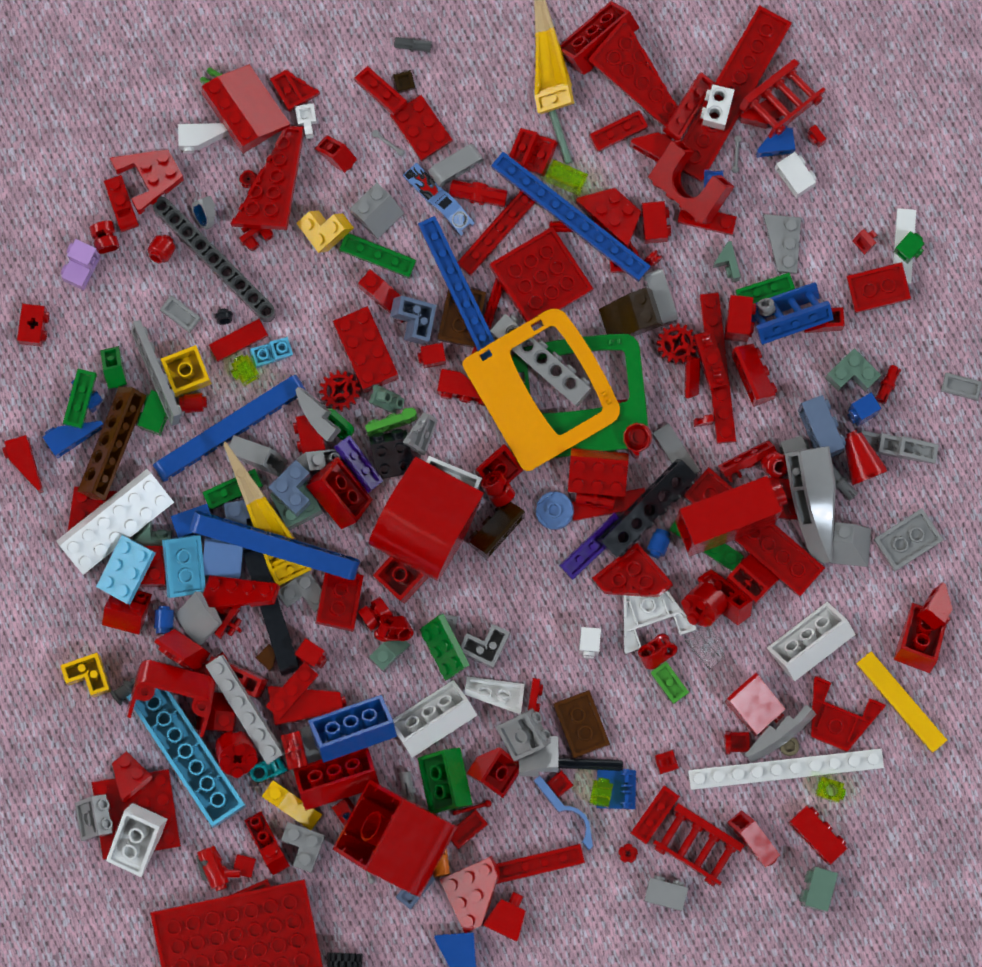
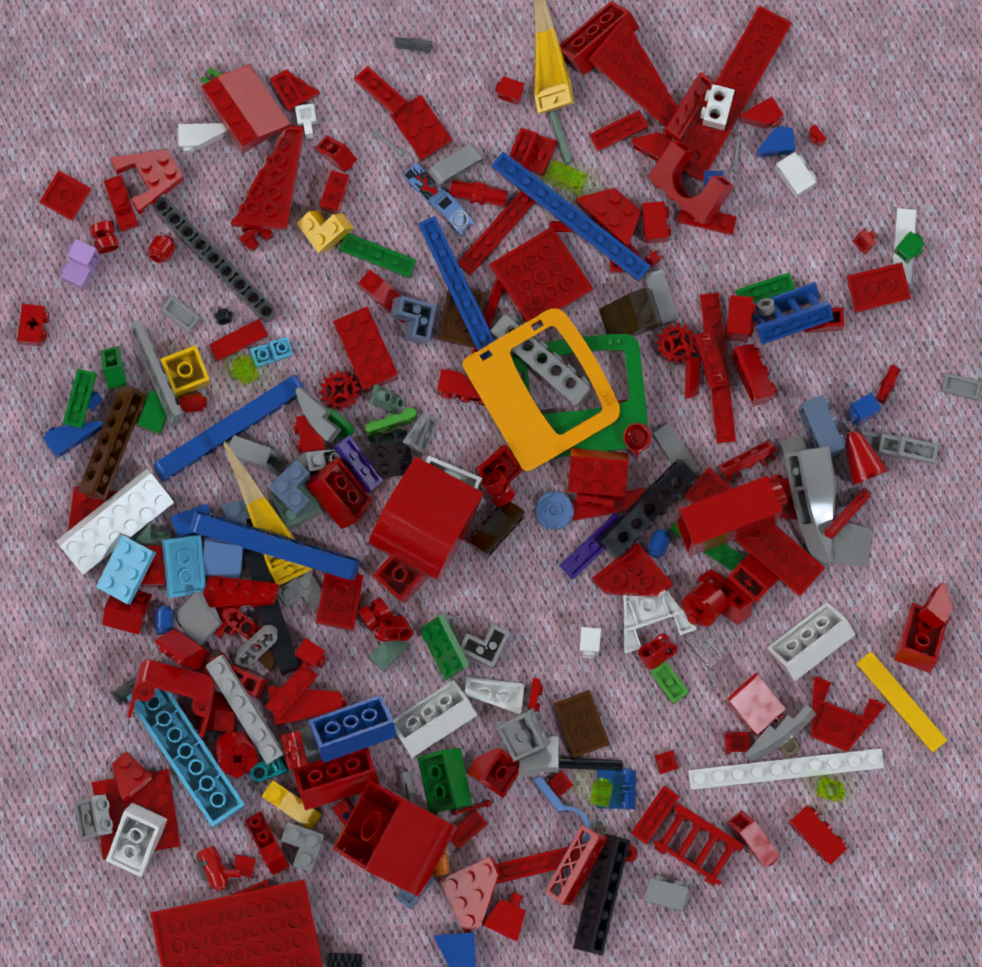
red slope [2,435,44,493] -> none
yellow brick [60,653,111,698] -> none
light grey rock [192,196,216,229] -> none
green plate [202,469,263,510] -> none
red plate [239,170,257,188] -> none
light grey slope [350,183,404,239] -> none
dark brown tile [393,70,416,93] -> none
red brick [417,342,446,369] -> none
red tile [693,414,714,427] -> none
sand green slope [713,241,741,283] -> none
red fence [739,58,826,139] -> none
red head [761,451,787,478] -> none
light grey wing [763,214,801,274] -> none
sand green brick [799,867,838,913] -> none
sand green brick [825,348,881,392] -> none
light grey pin [833,465,858,501] -> none
light grey plate [874,508,943,572] -> none
none -> red plate [39,170,92,222]
none -> red beam [222,607,268,648]
none -> light grey beam [235,625,278,668]
none -> red brick [320,170,350,214]
none -> red brick [495,76,525,105]
none -> red fence [545,824,608,905]
none -> black brick [573,833,630,956]
none -> red axle [824,488,871,539]

